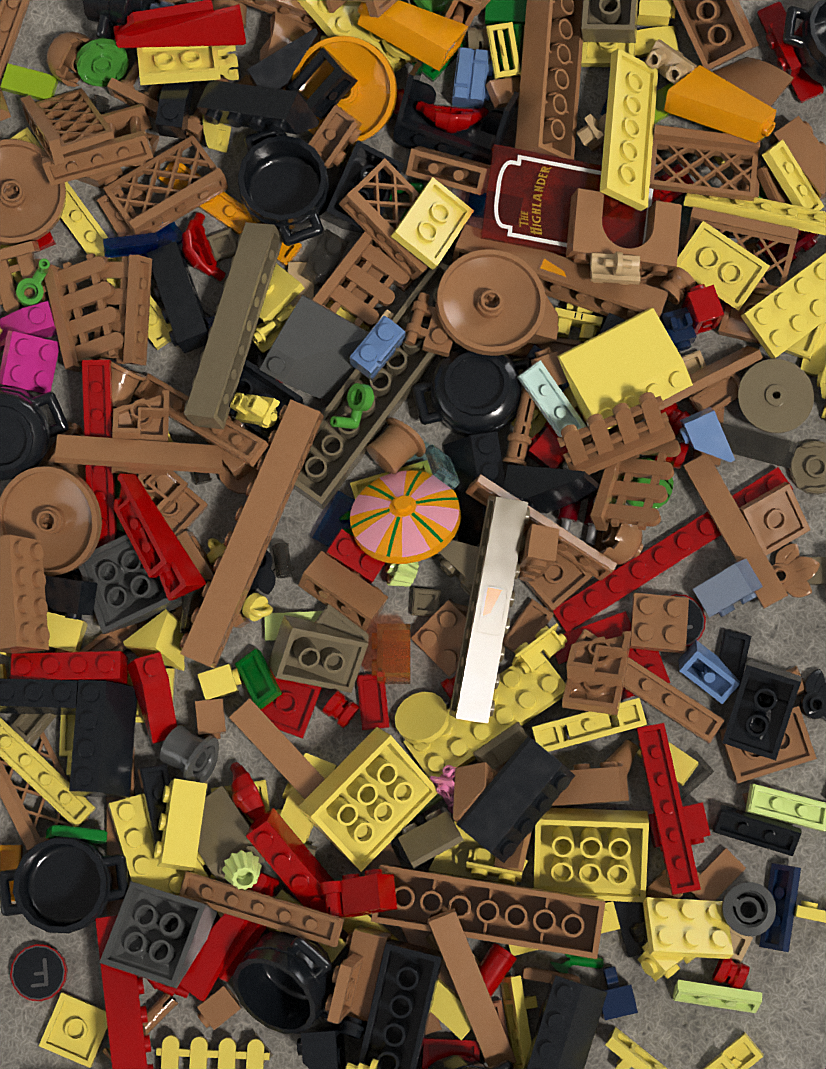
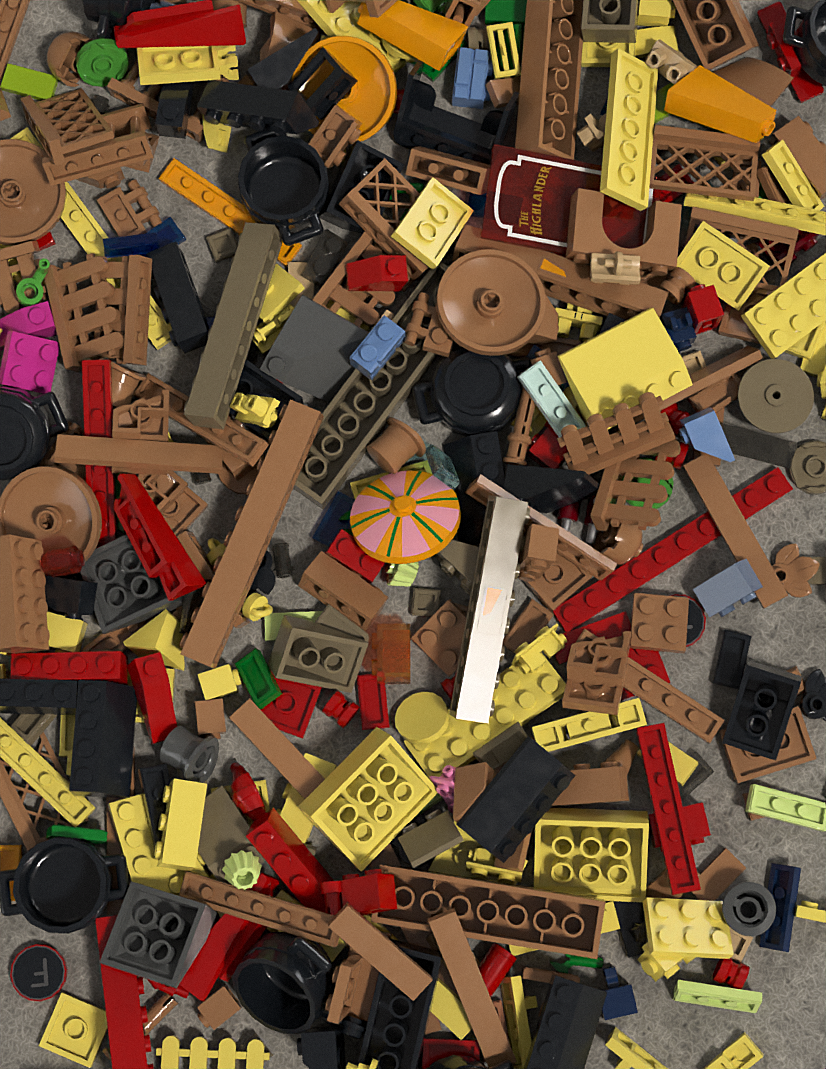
medium nougat fence [103,135,228,242] -> none
red piece [182,213,226,282] -> none
bright green plate [330,383,374,429] -> none
red piece [416,101,488,133] -> none
medium blue slope [678,640,740,704] -> none
black tile [712,804,802,856] -> none
medium nougat plate [739,482,810,556] -> none
none -> clear red brick [41,546,85,577]
none -> medium nougat tile [328,903,433,1001]
none -> red slope [346,255,408,291]

